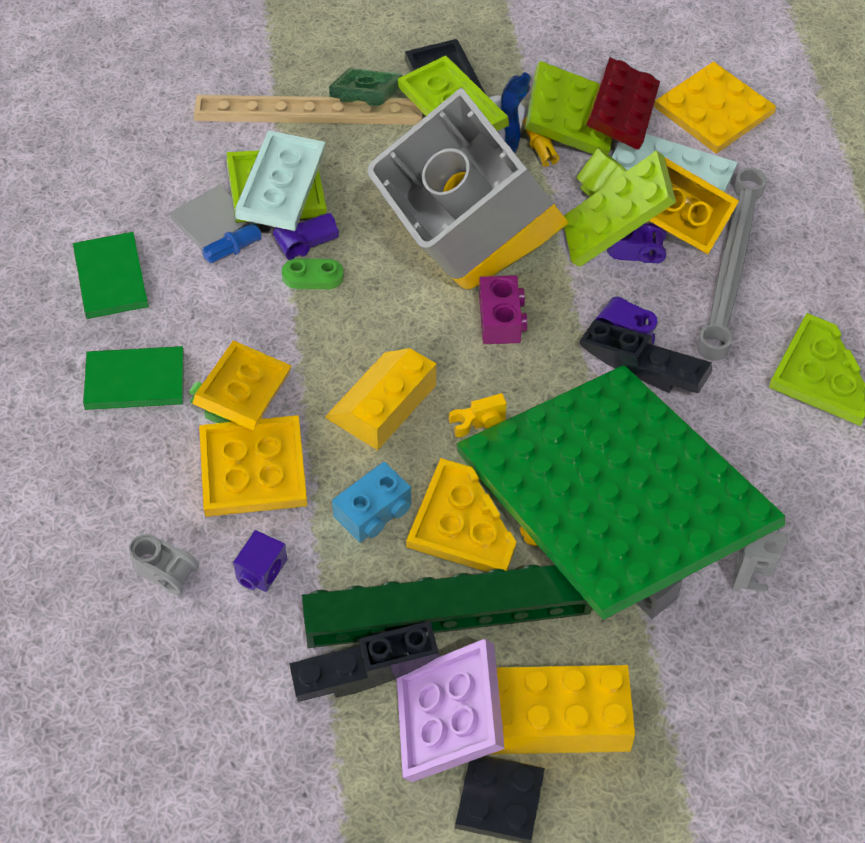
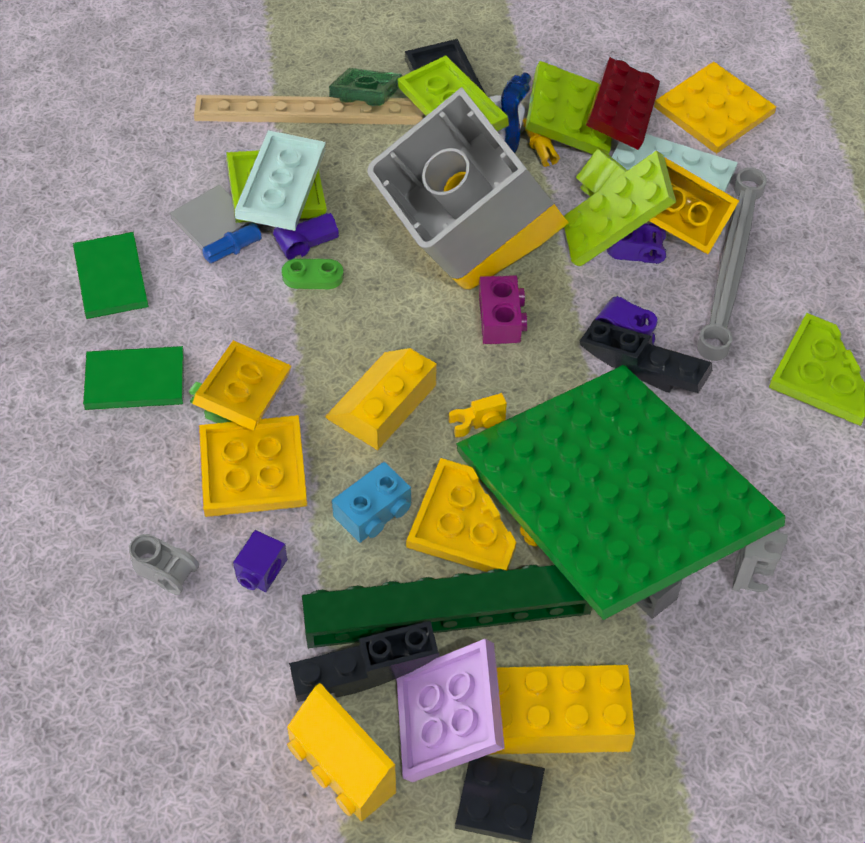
none -> yellow slope [287,683,396,822]

